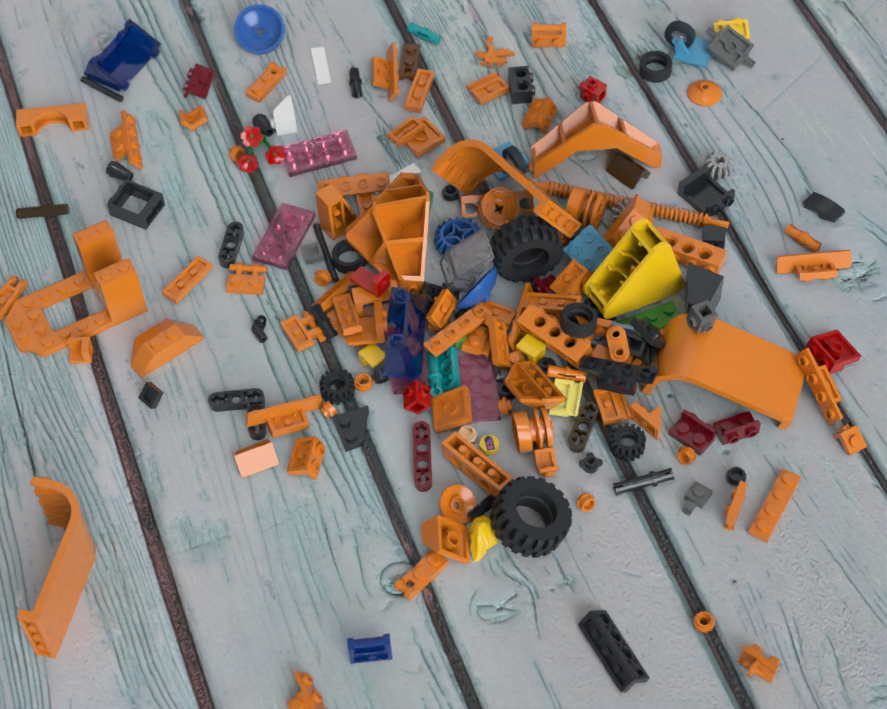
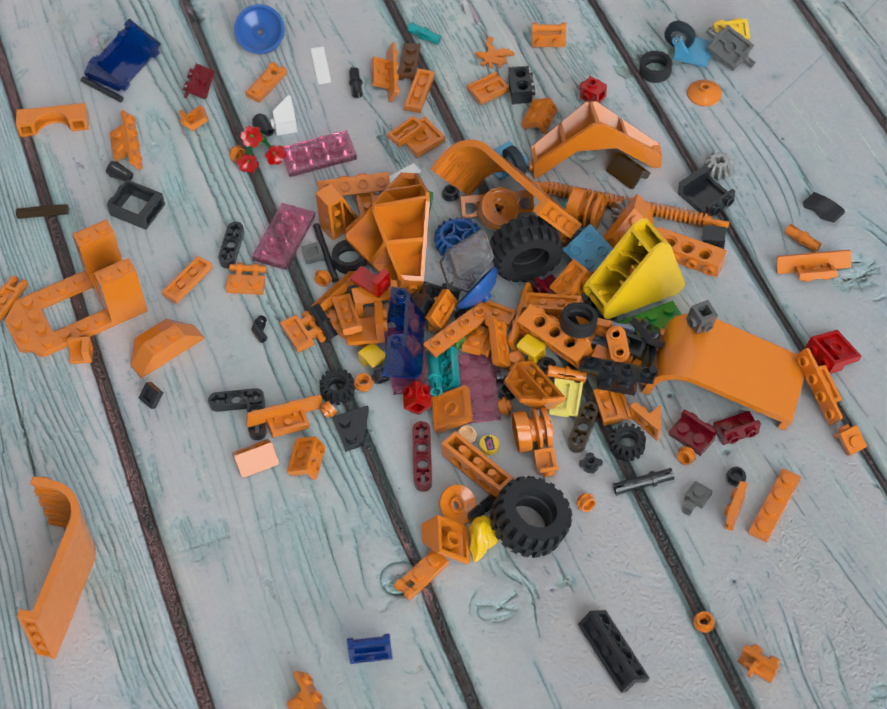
black slope [684,263,724,314] -> none

